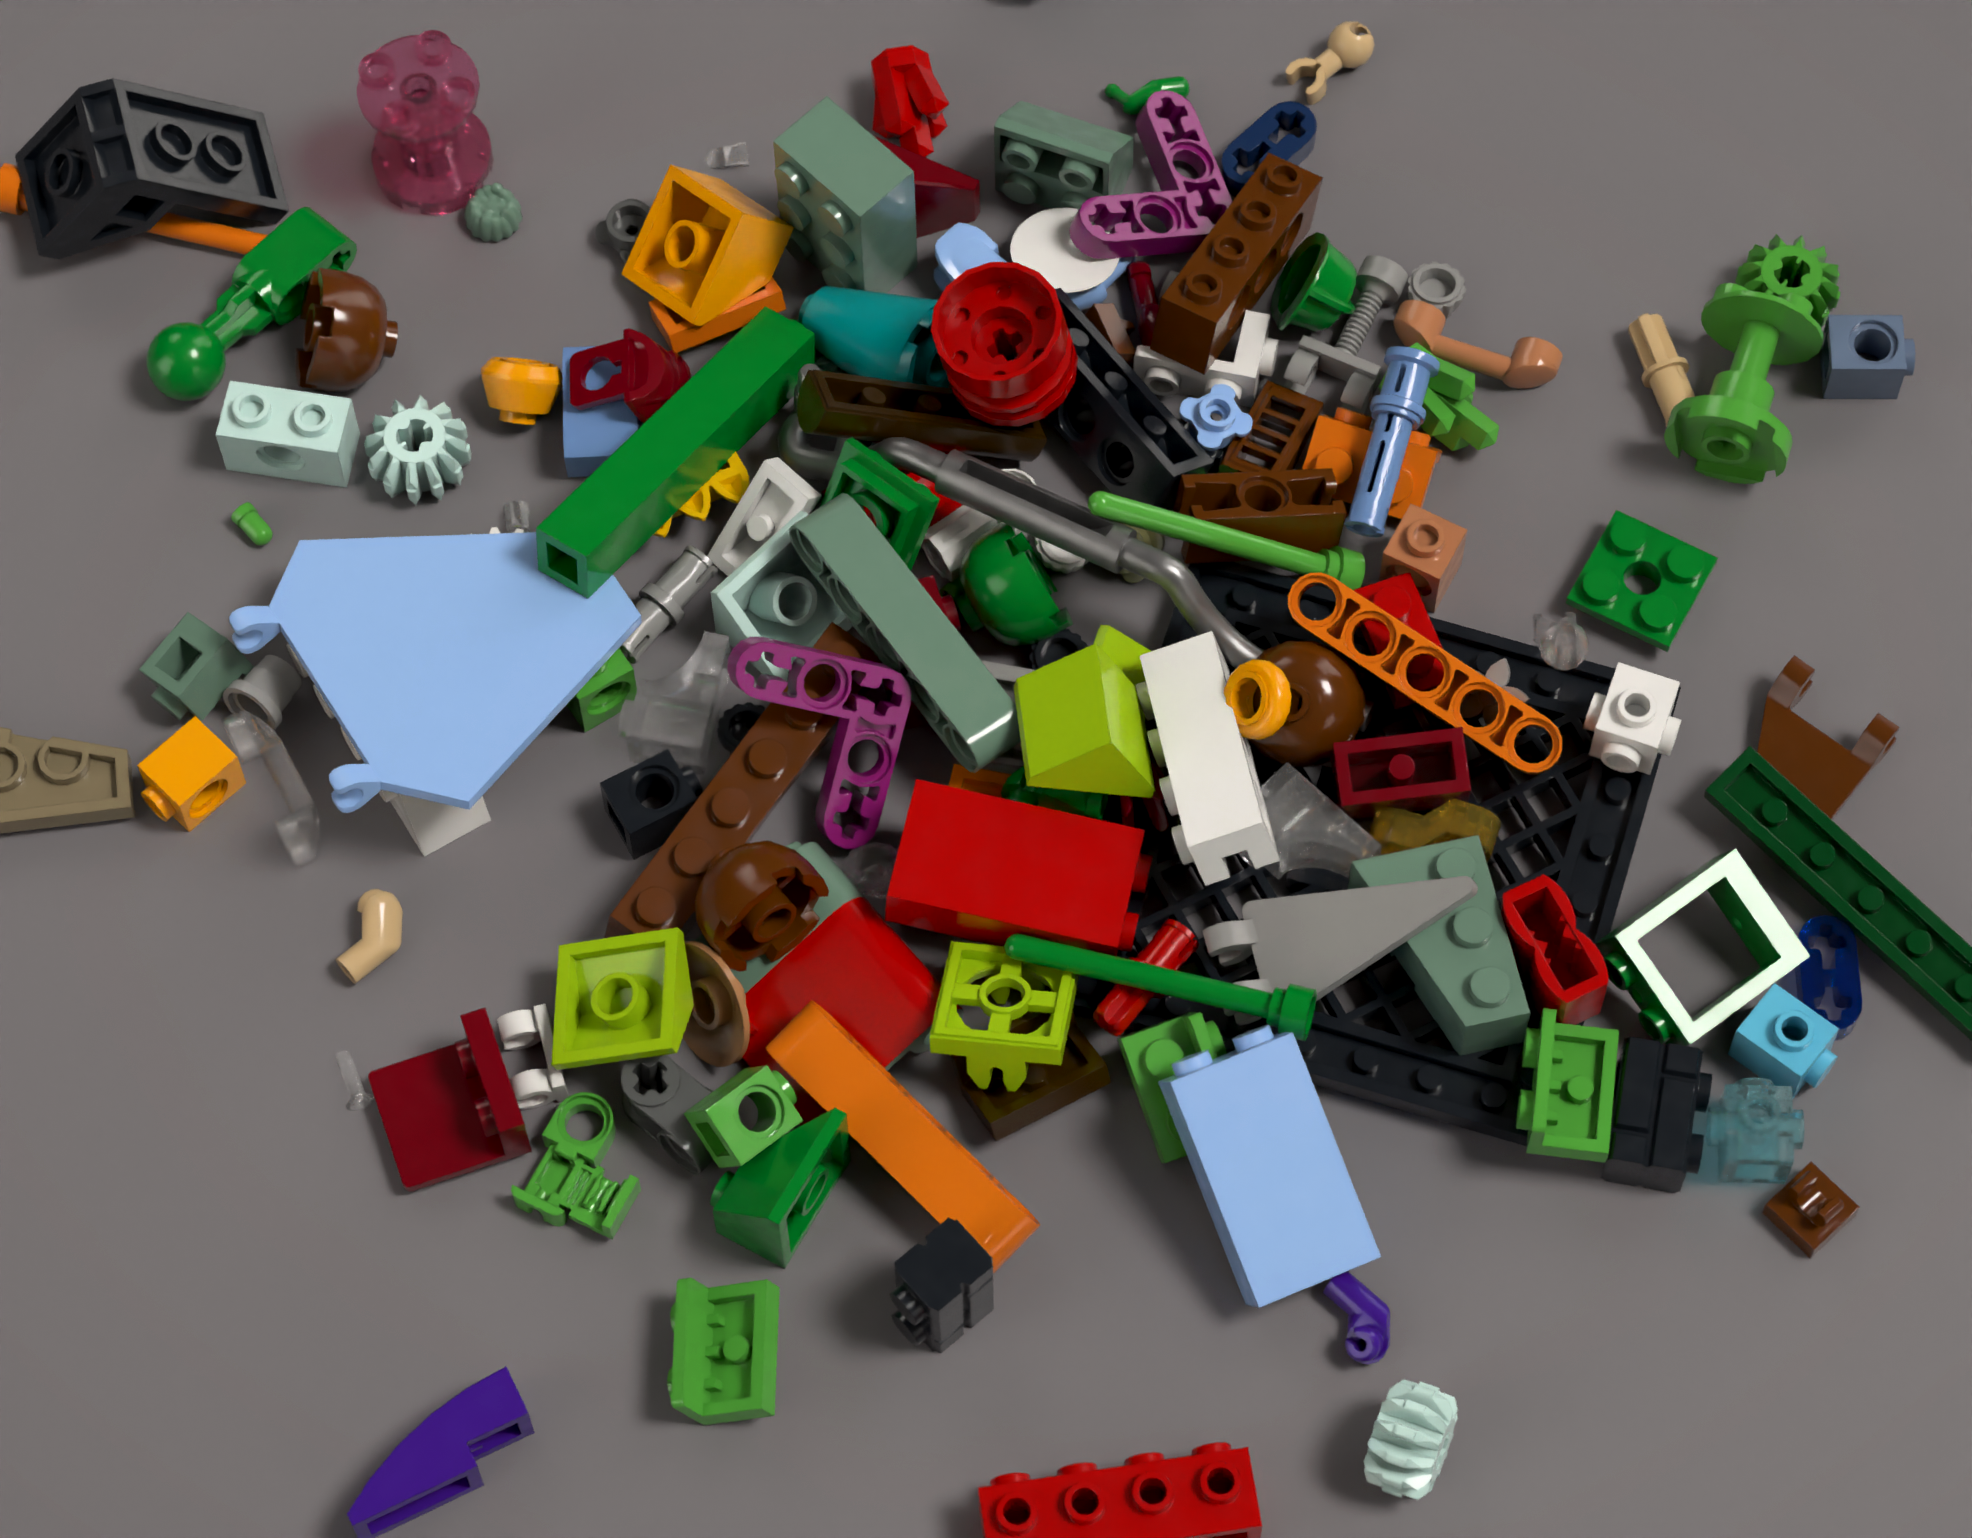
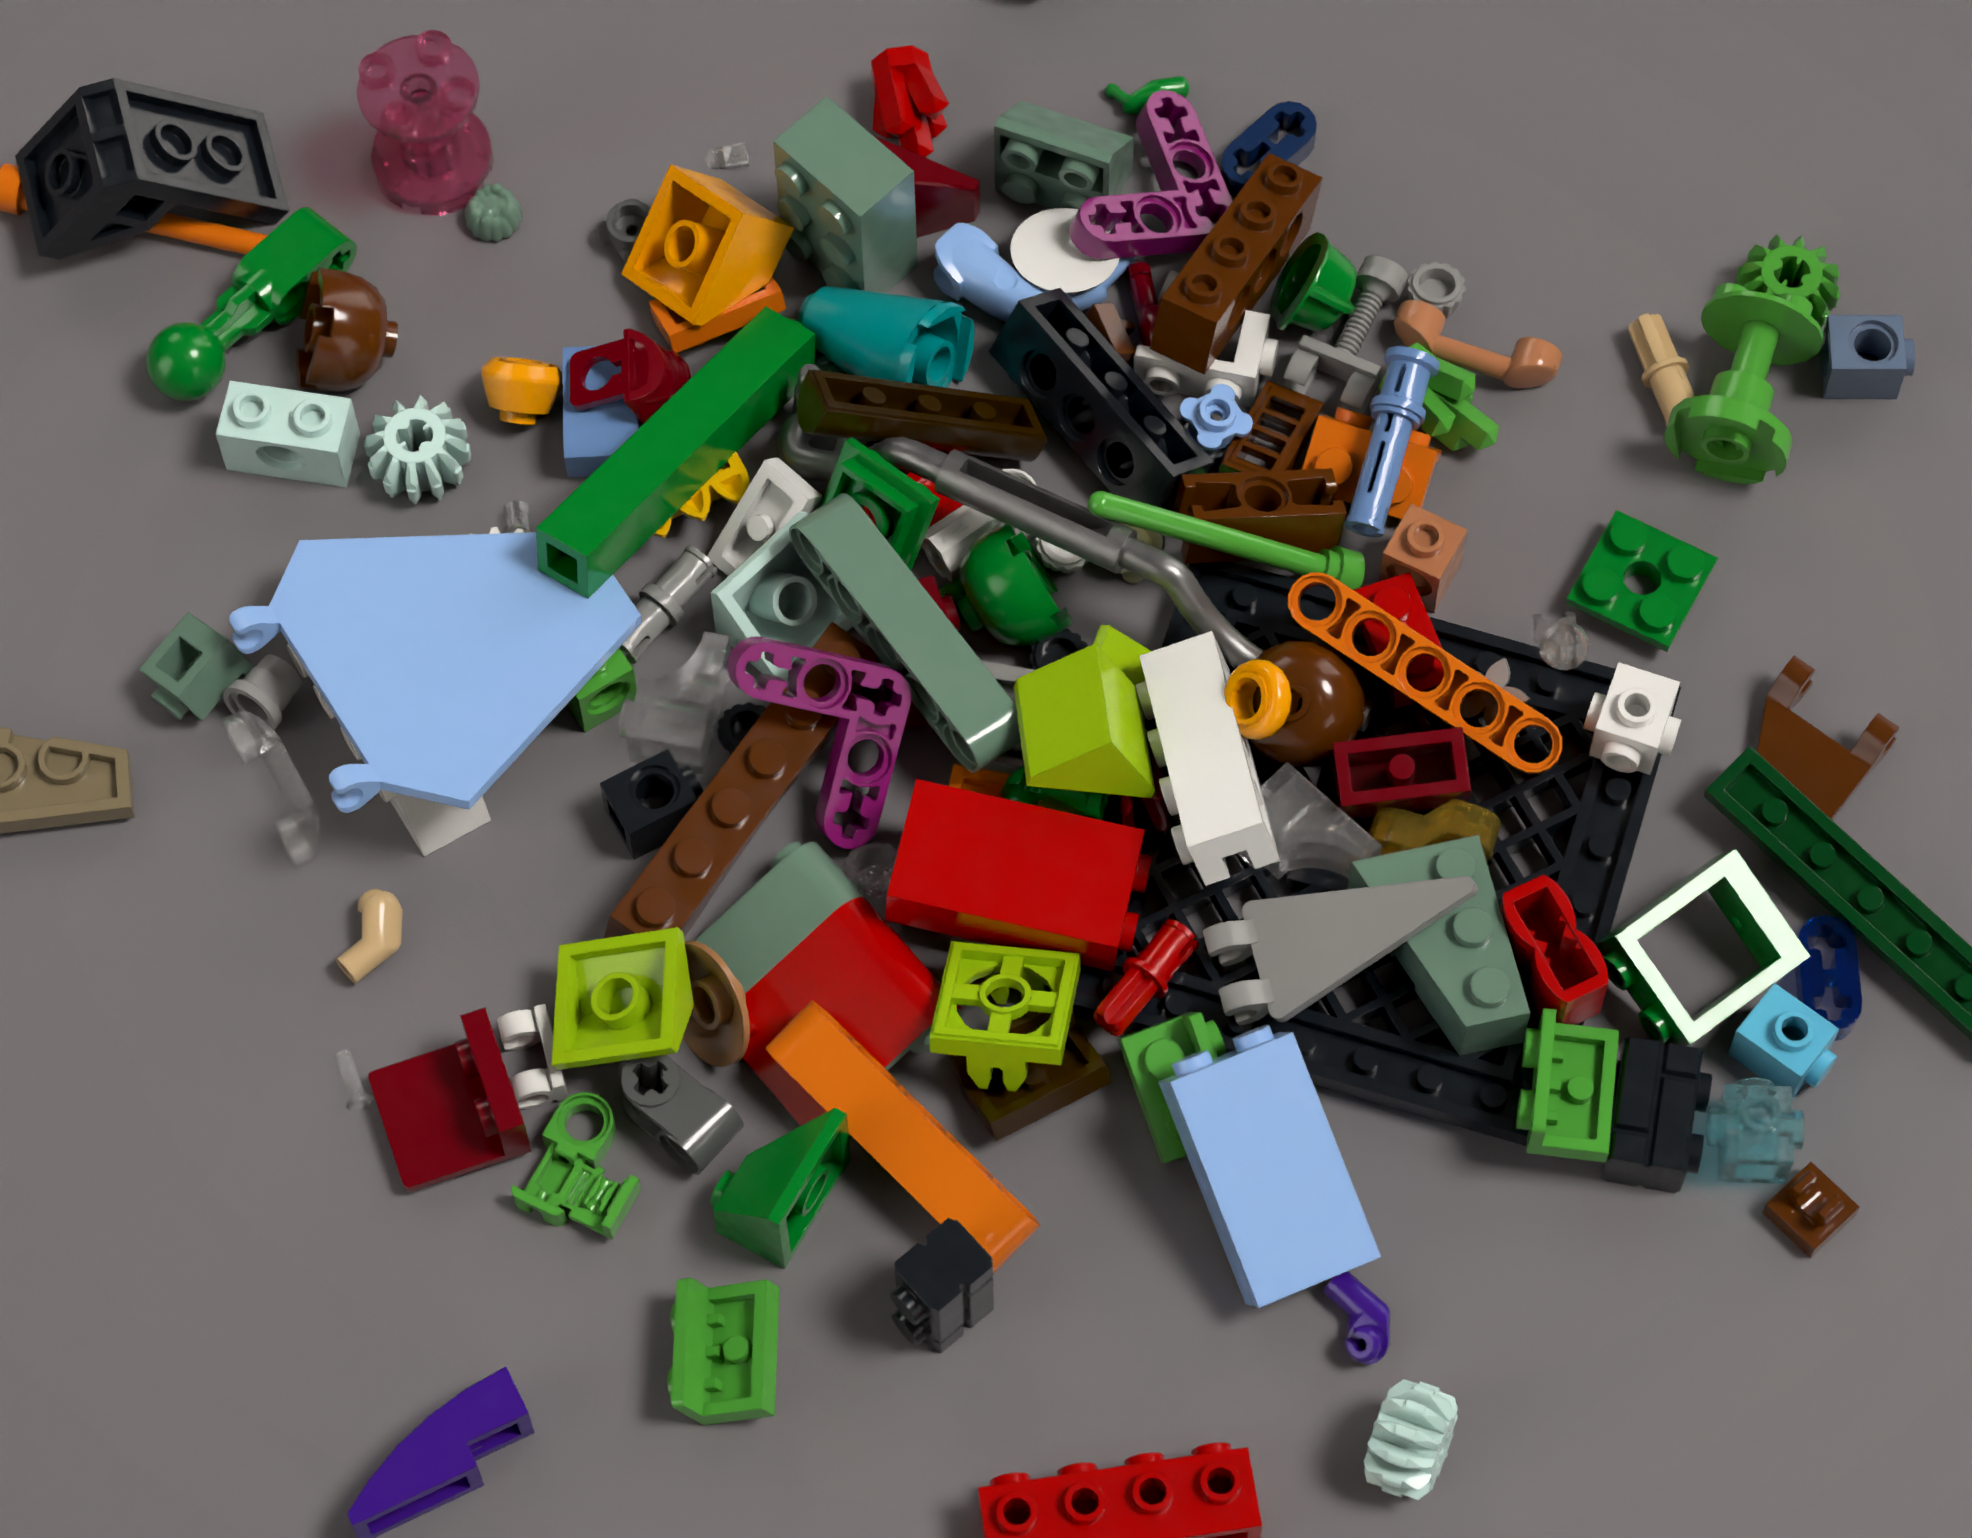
light orange brick [137,716,246,832] -> none
bright green piece [231,502,273,546] -> none
bright green brick [683,1065,803,1168] -> none
reddish brown cylinder [695,840,829,972] -> none
red wheel [931,262,1078,427] -> none
green piece [1004,934,1317,1041] -> none
tan arm [1286,21,1374,105] -> none

